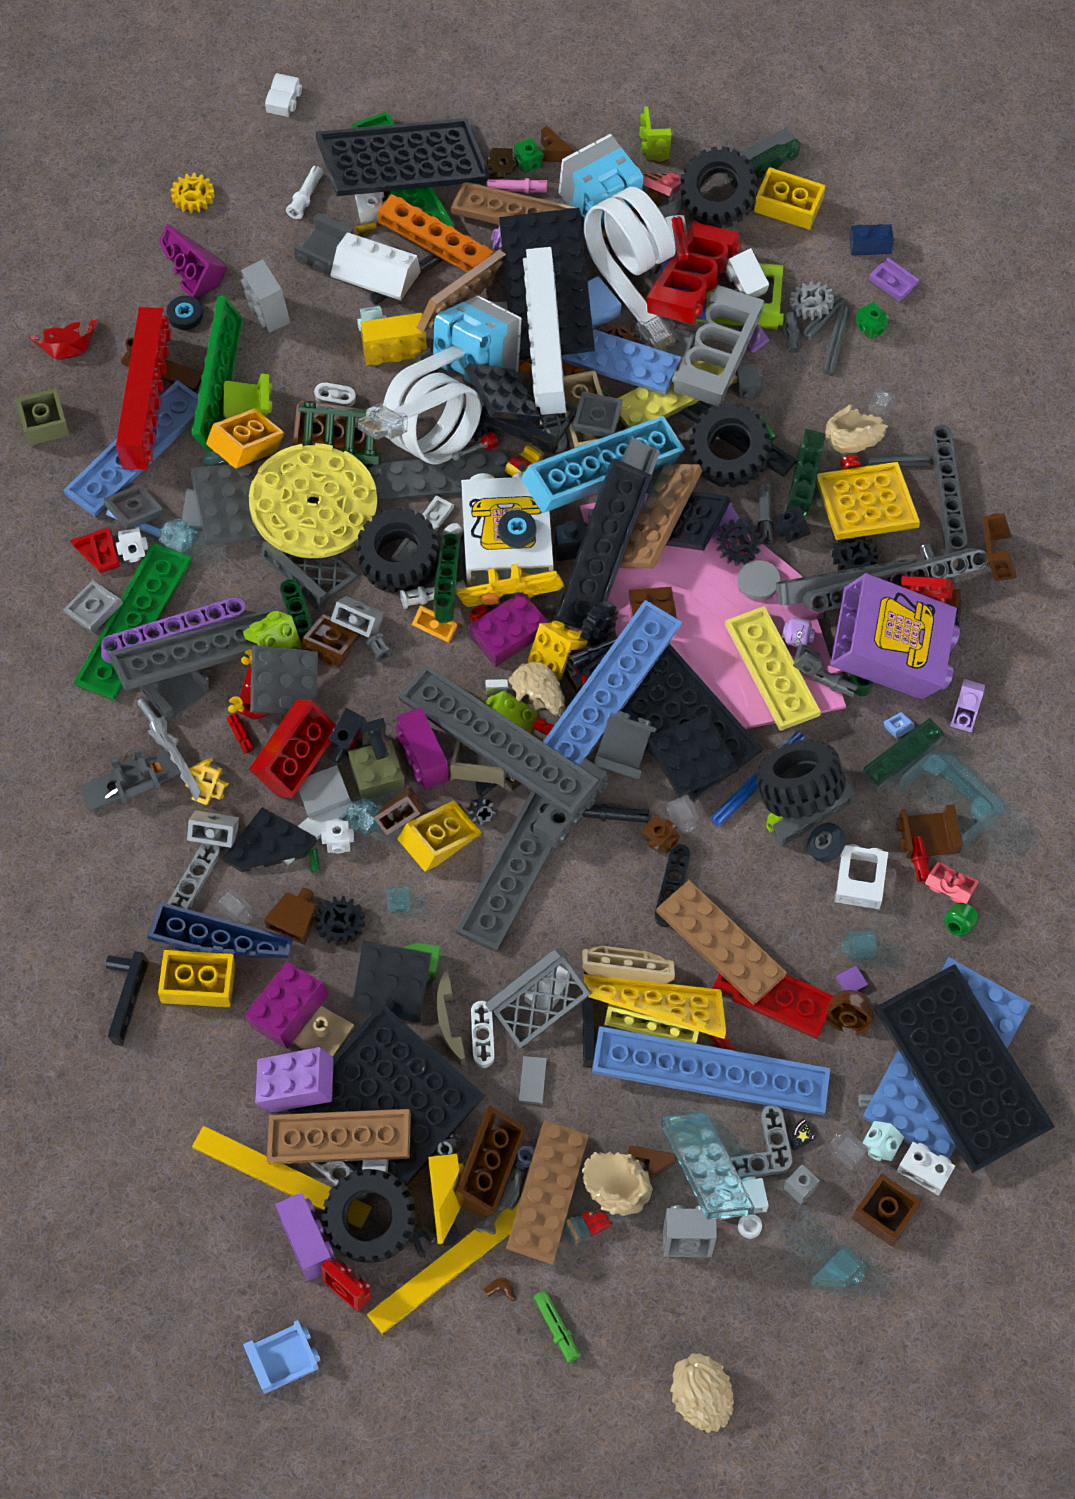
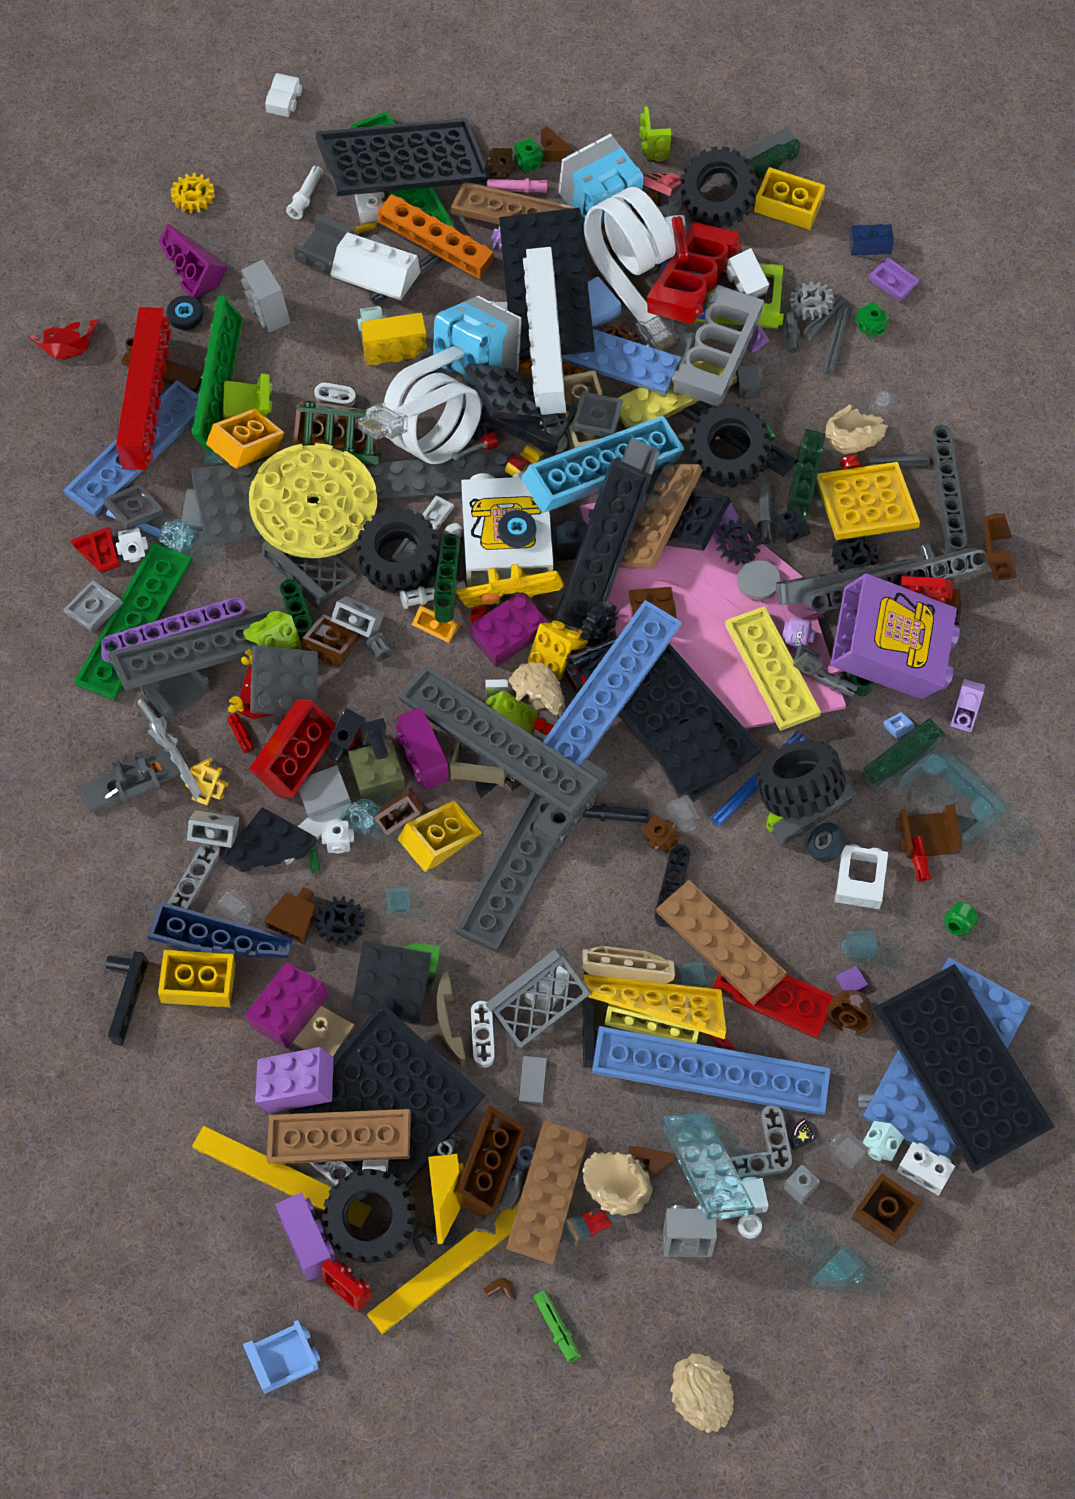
olive brick [16,389,69,446] -> none
medium nougat plate [417,250,506,333] -> none
black gear [466,796,496,826] -> none
dark grey panel [594,711,656,779] -> none
coral brick [925,861,979,904] -> none
none -> clear light blue plate [679,961,706,987]

